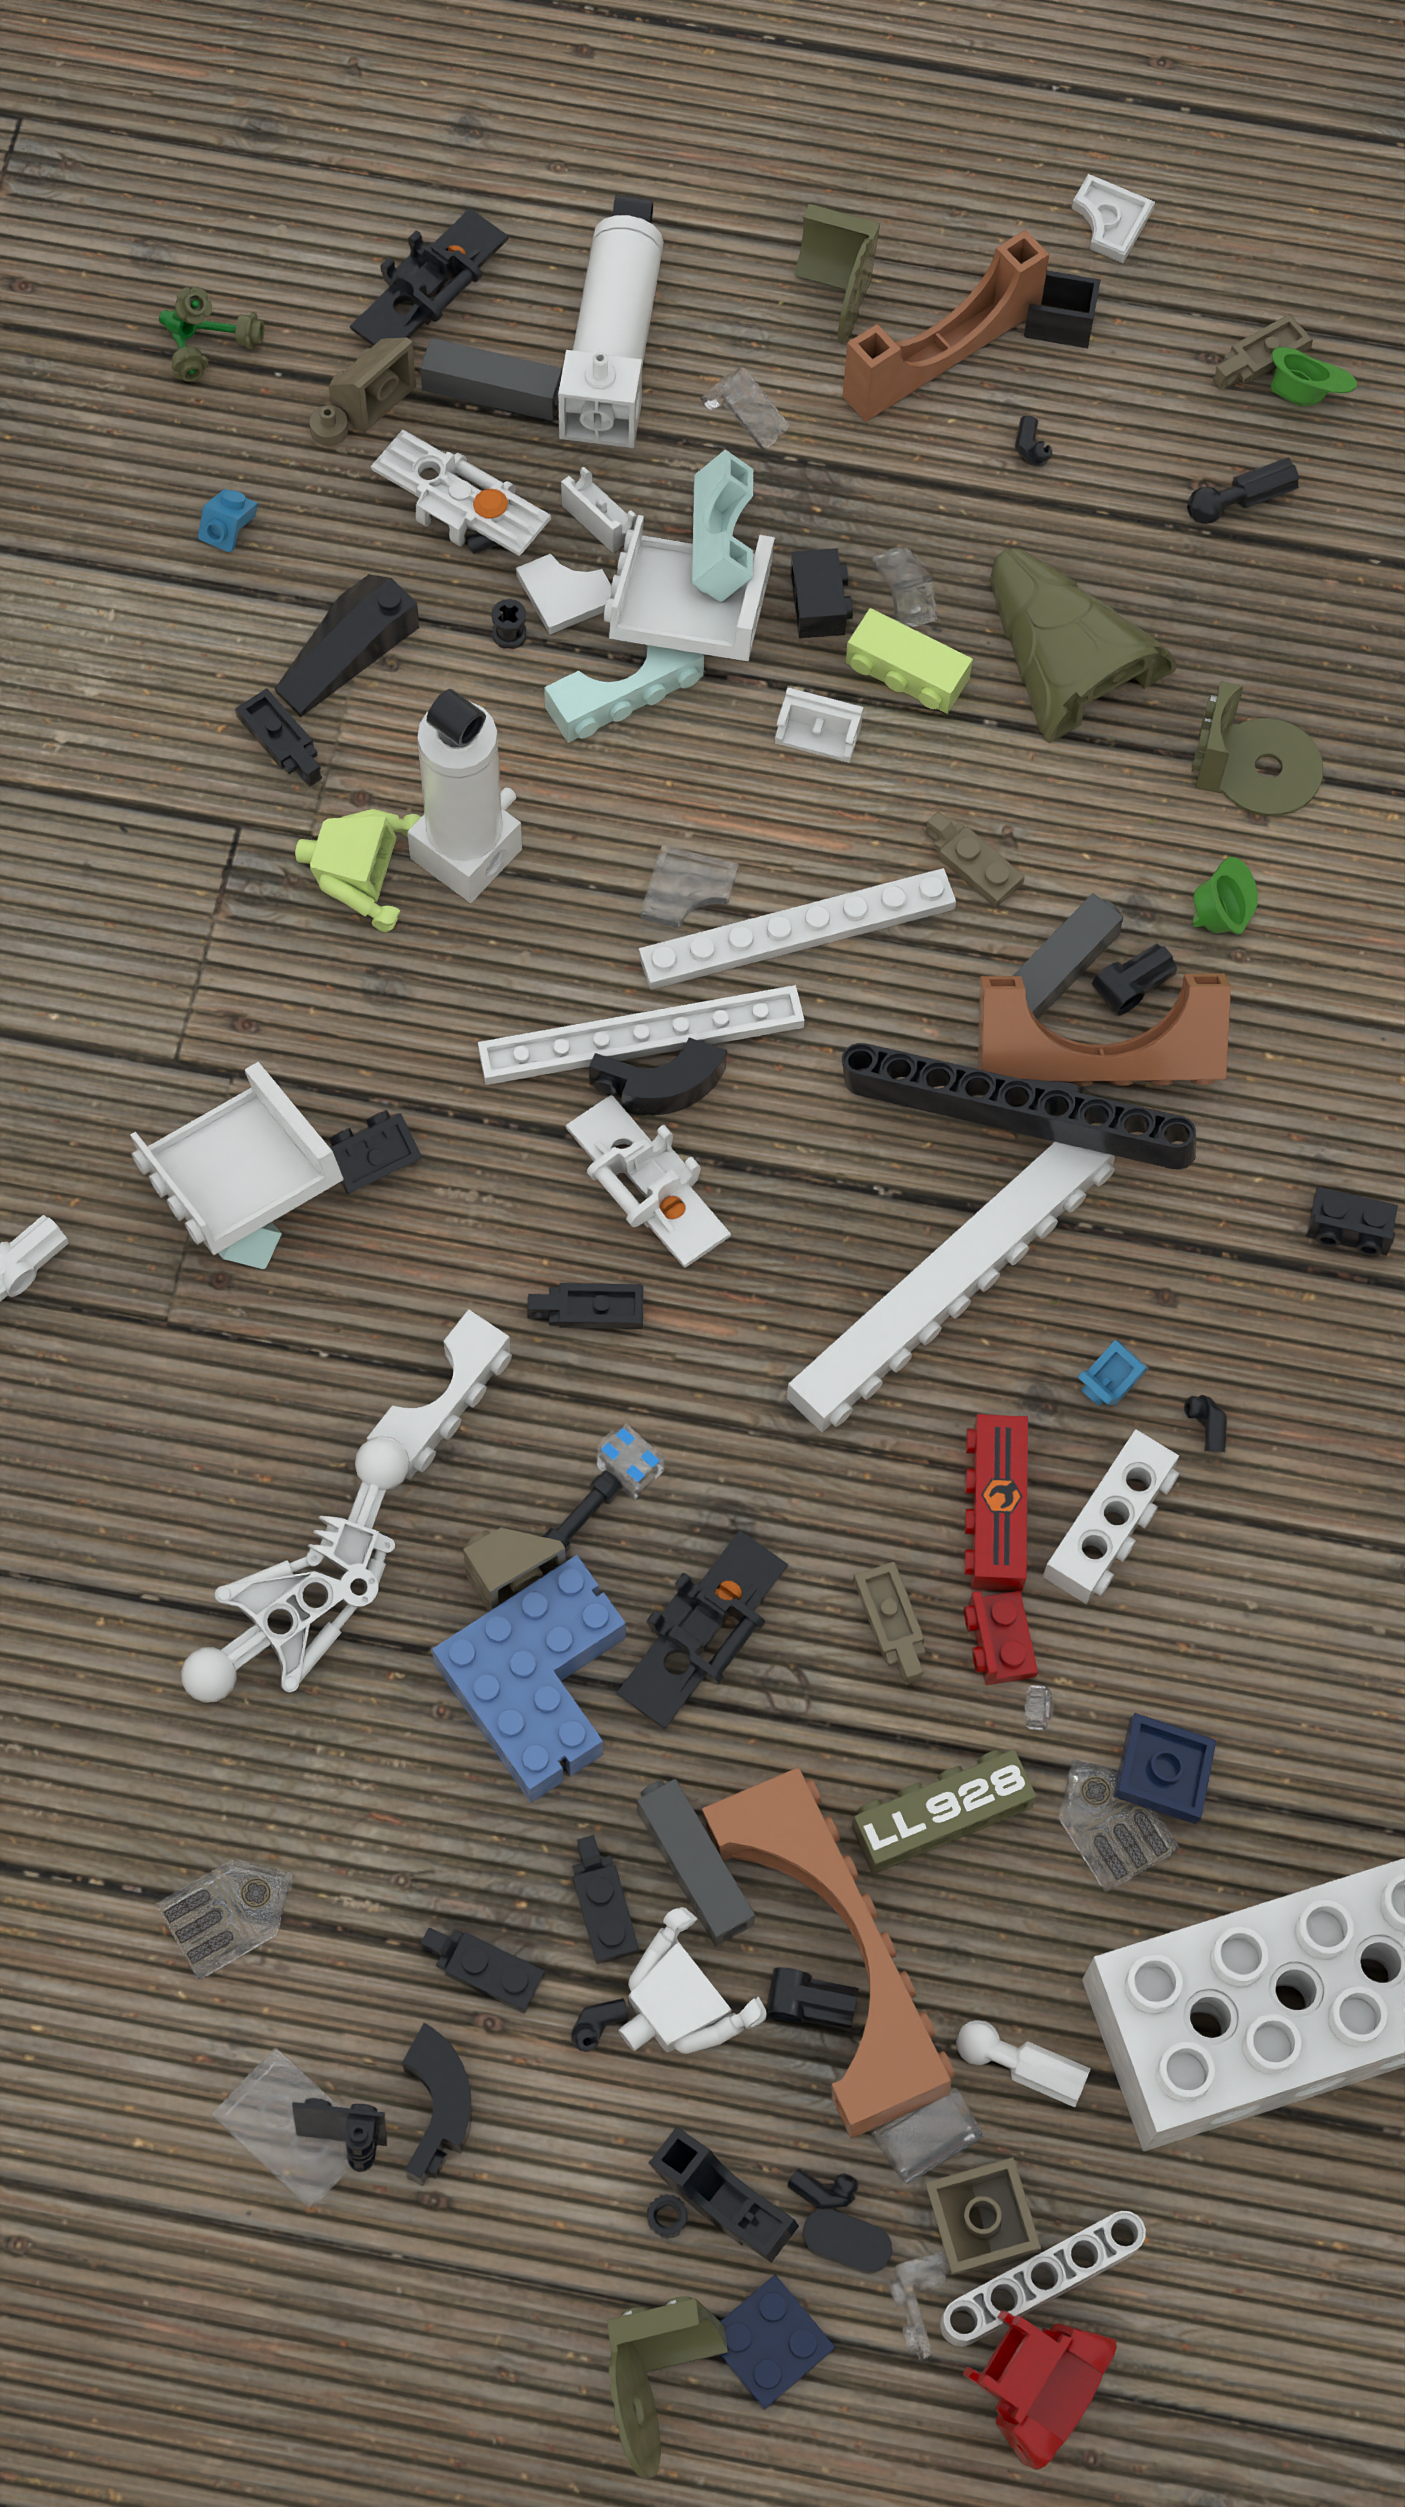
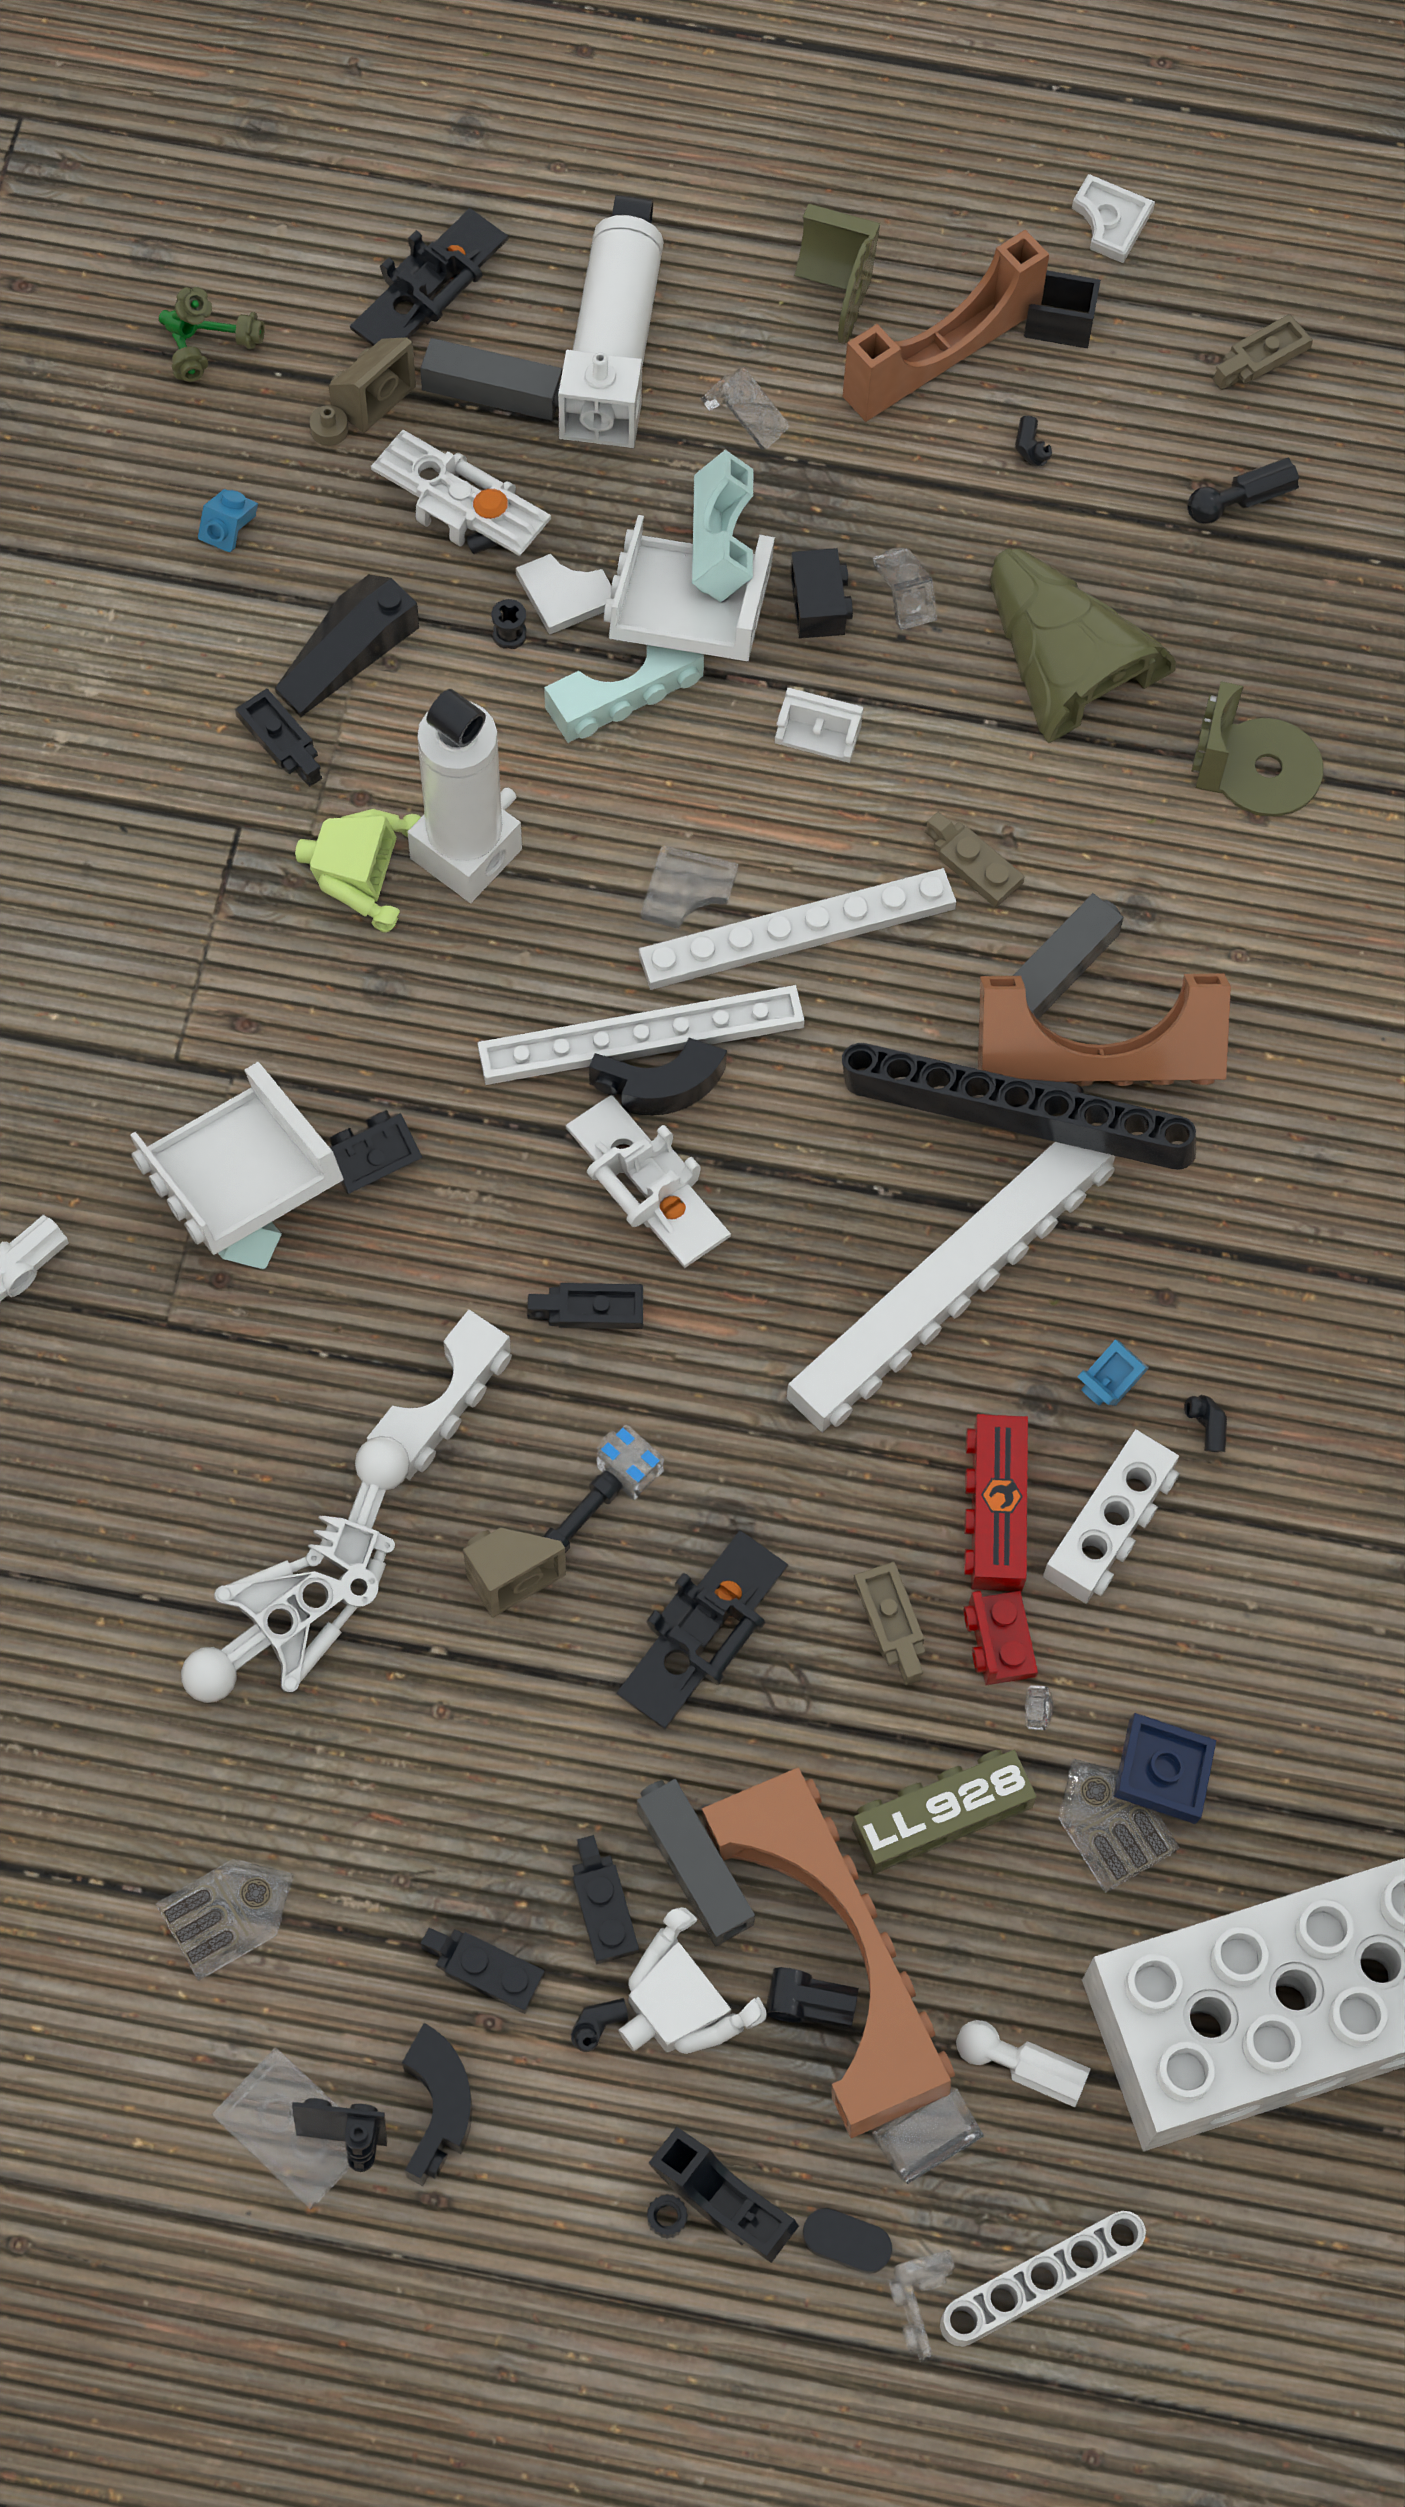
medium blue piece [432,1555,626,1803] -> none
white hinge [561,467,638,553] -> none
olive piece [607,2296,728,2479] -> none
dark blue plate [719,2274,835,2410] -> none
black arm [787,2168,858,2209] -> none
yellowish green brick [845,608,973,714] -> none
dark tan slope [925,2157,1041,2275] -> none
red piece [962,2310,1117,2470] -> none
black piece [1092,943,1177,1016] -> none
bright green piece [1192,857,1258,935] -> none
bright green piece [1271,347,1357,406] -> none
black bracket [1306,1187,1398,1256] -> none

